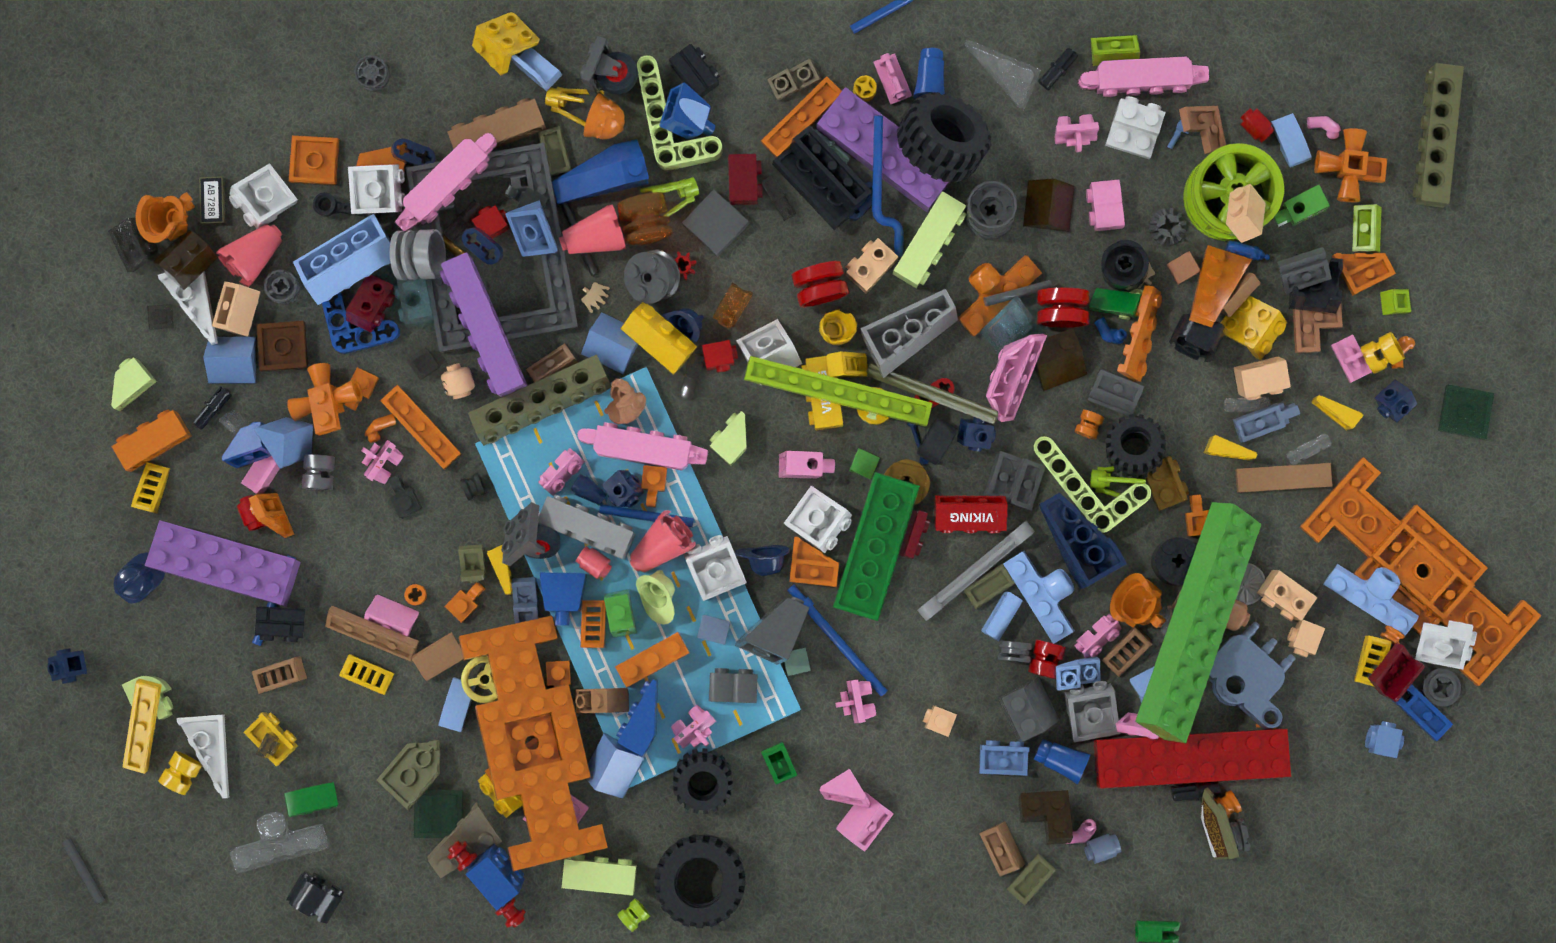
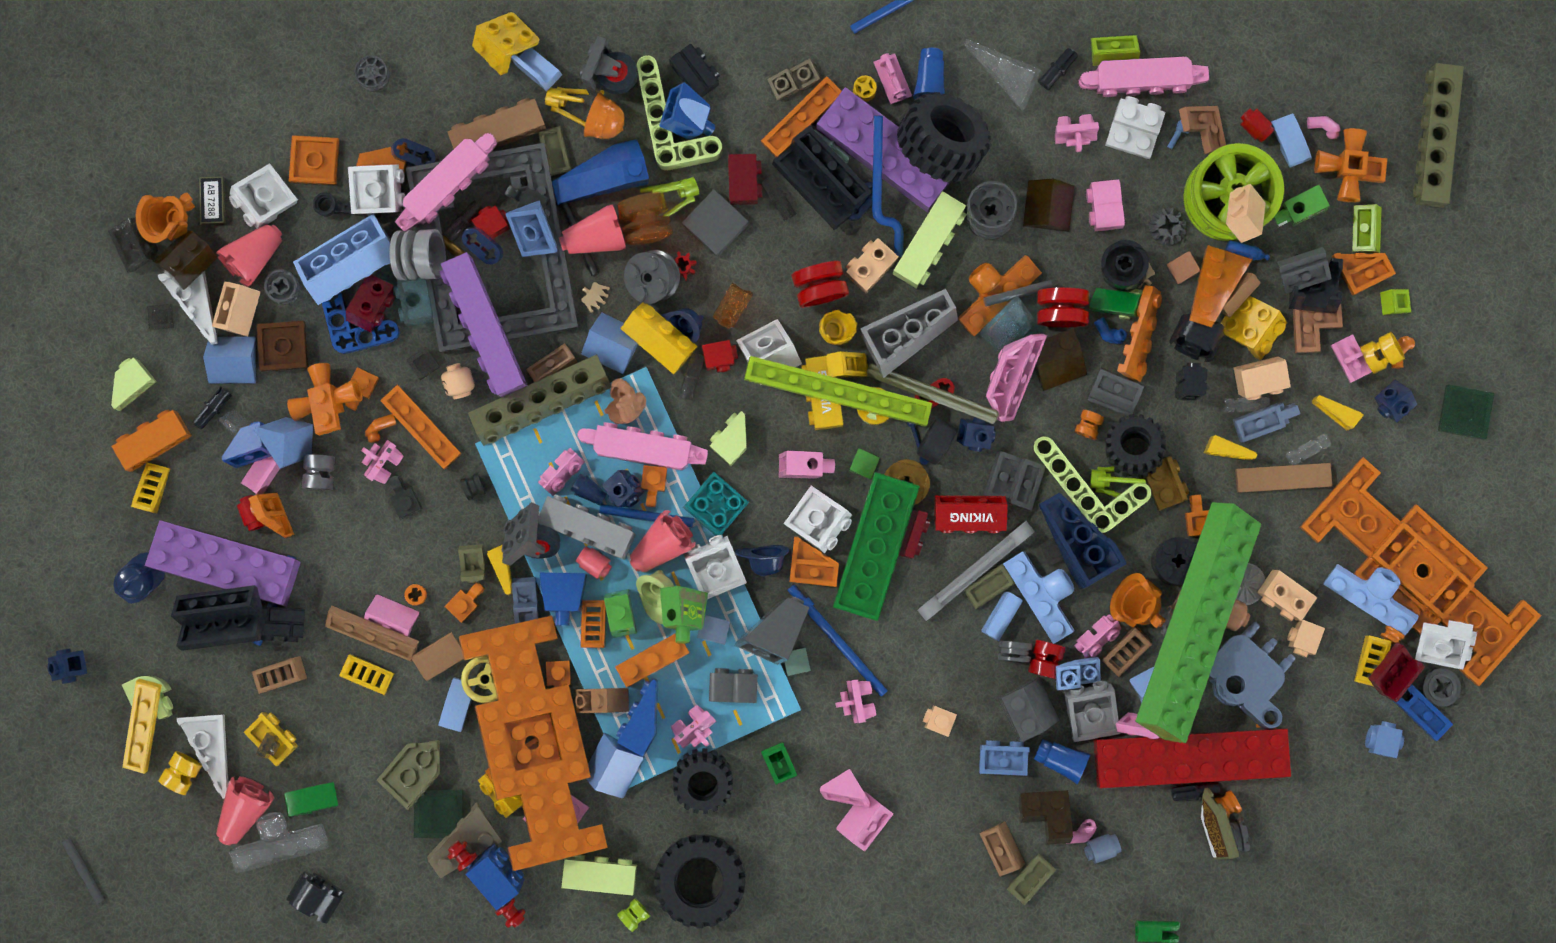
none -> black slope [171,585,265,651]
none -> coral cone [216,776,274,846]
none -> bright green torso [660,586,708,644]
none -> teal tile [683,472,749,536]
none -> black brick [1175,363,1208,401]

